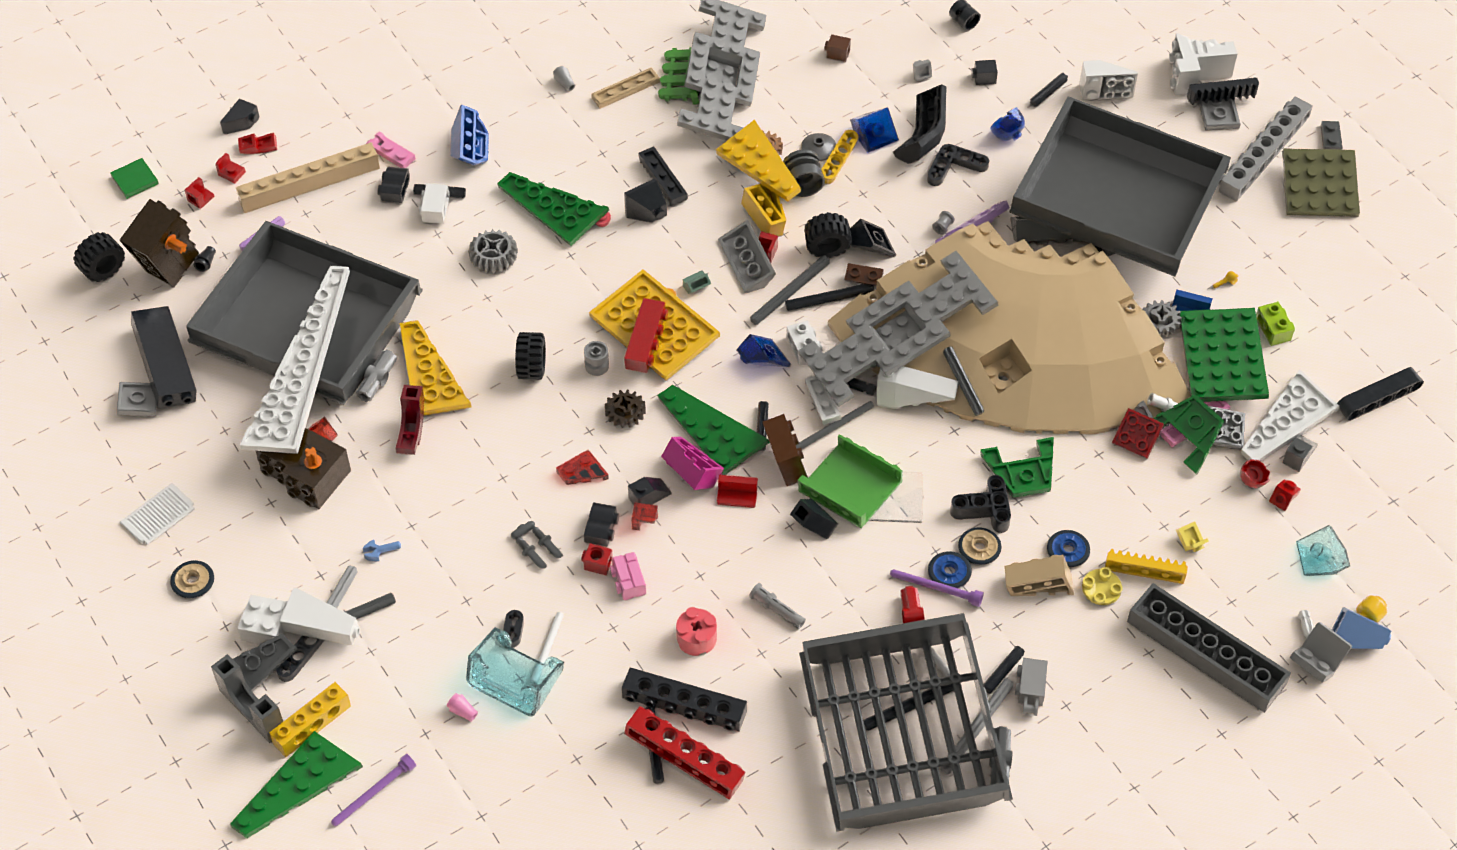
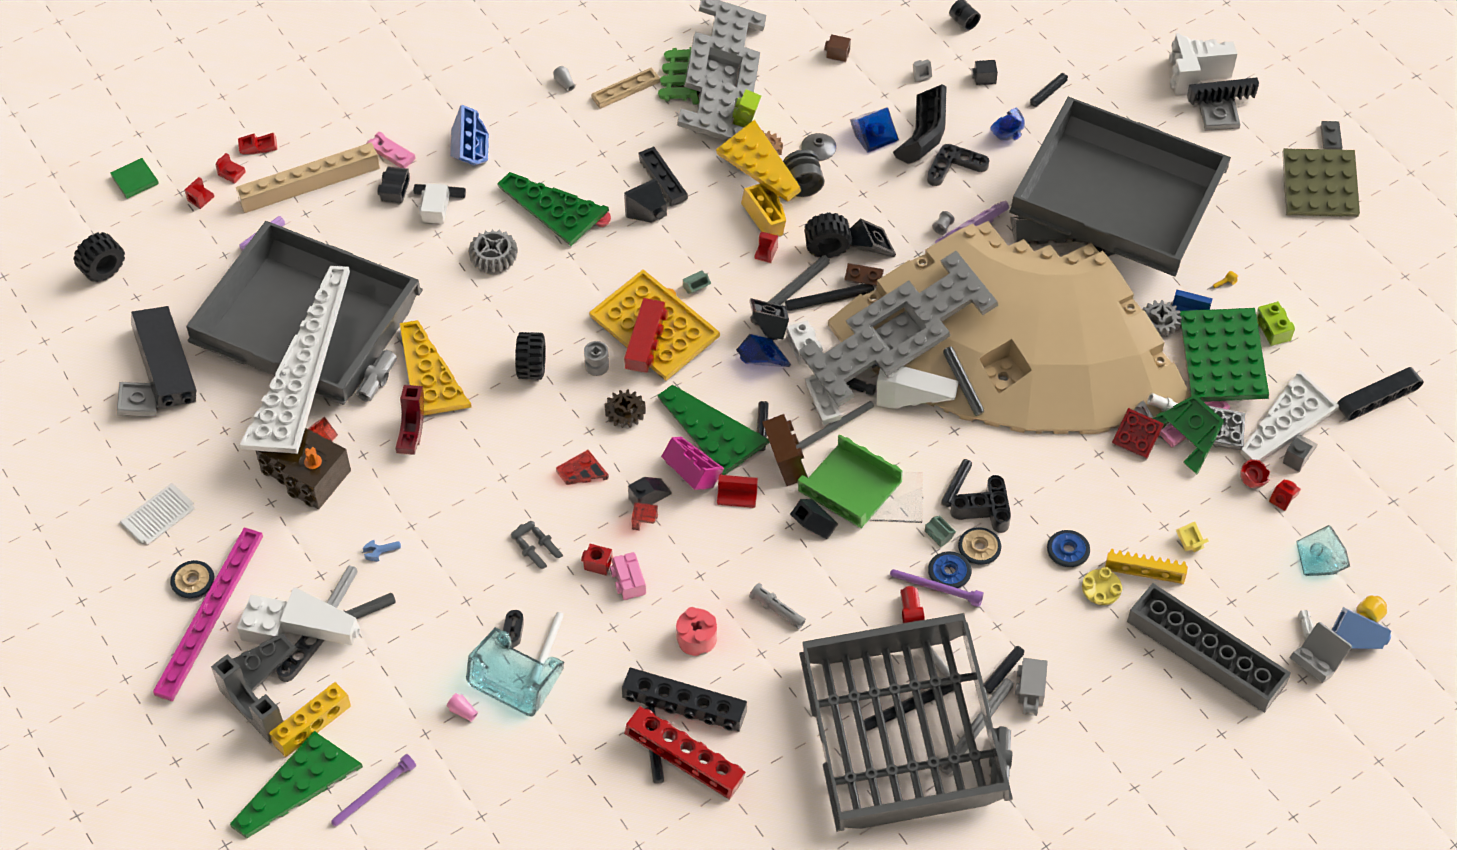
dark brown piece [119,199,199,287] -> none
black cone [193,246,216,272] -> none
black slope [220,98,260,134] -> none
black brick [584,502,620,547] -> none
light grey slope [718,220,776,294] -> none
yellow beam [821,130,859,184] -> none
green wing [980,437,1054,498] -> none
tan wedge [1004,555,1074,596] -> none
white slope [1079,60,1138,100] -> none
light grey brick [1219,96,1313,202] -> none
none -> dark pink plate [153,527,263,701]
none -> lime brick [732,89,762,127]
none -> black slope [749,298,789,340]
none -> sand green piece [925,516,956,547]
none -> black axle [941,459,972,507]

